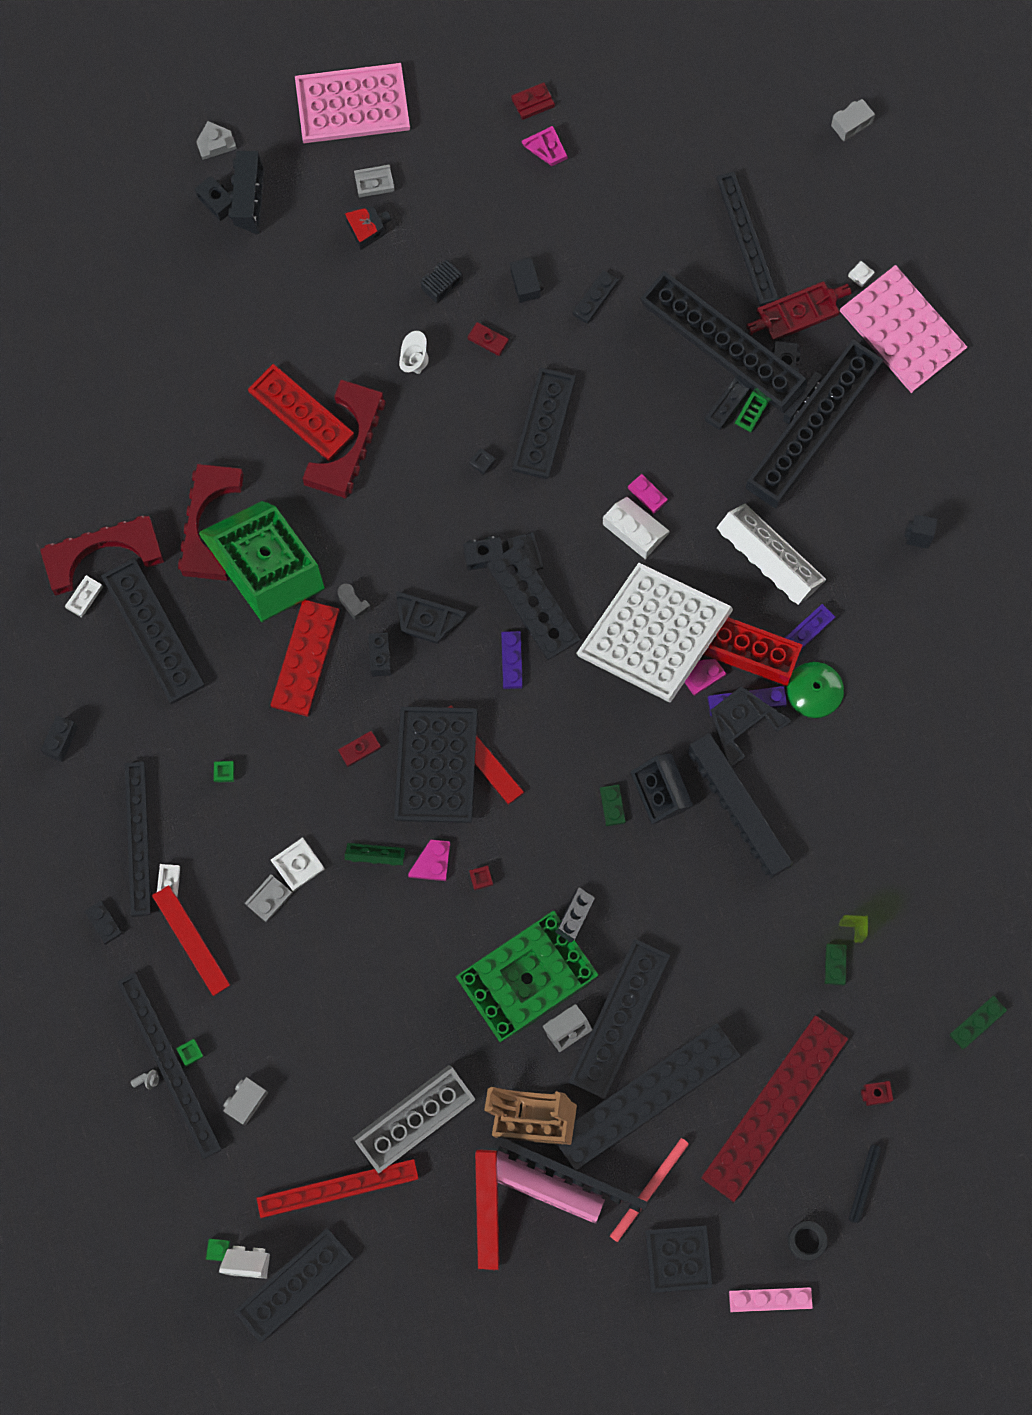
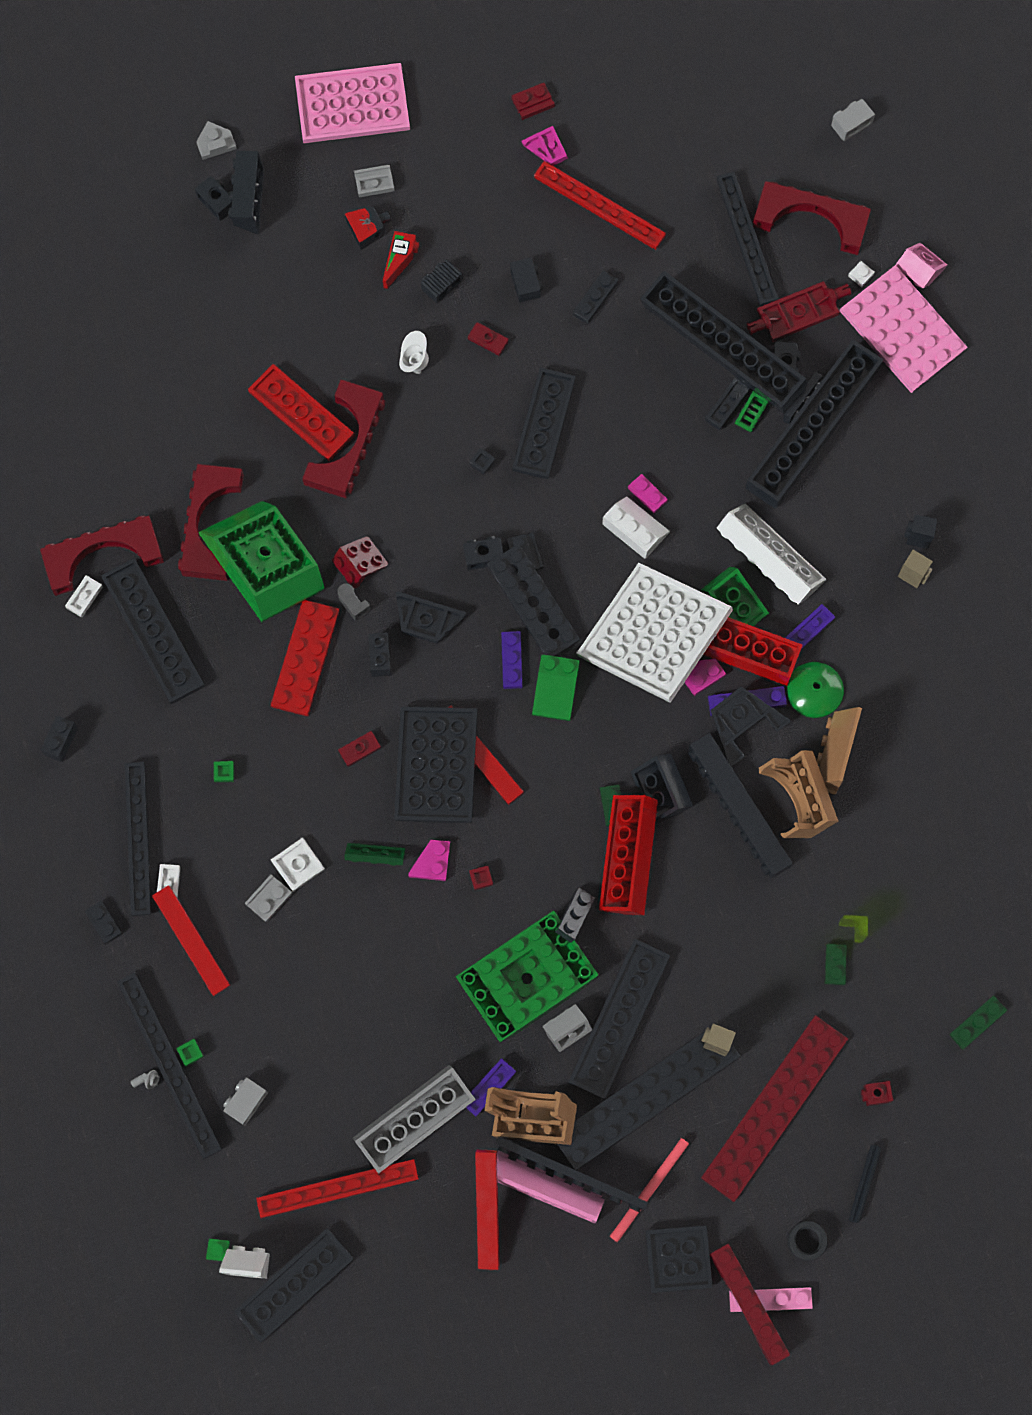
none -> dark red bracket [332,537,388,589]
none -> red slope [383,231,419,289]
none -> dark purple plate [465,1058,516,1117]
none -> green slope [532,654,580,721]
none -> red plate [534,161,666,250]
none -> red slope [599,795,658,915]
none -> green slope [701,567,769,626]
none -> dark tan brick [702,1024,736,1057]
none -> dark red arch [709,1244,790,1365]
none -> dark red arch [753,181,871,255]
none -> medium nougat piece [759,750,838,838]
none -> medium nougat slope [816,707,862,795]
none -> bright pink slope [896,243,948,288]
none -> dark tan brick [898,550,933,588]

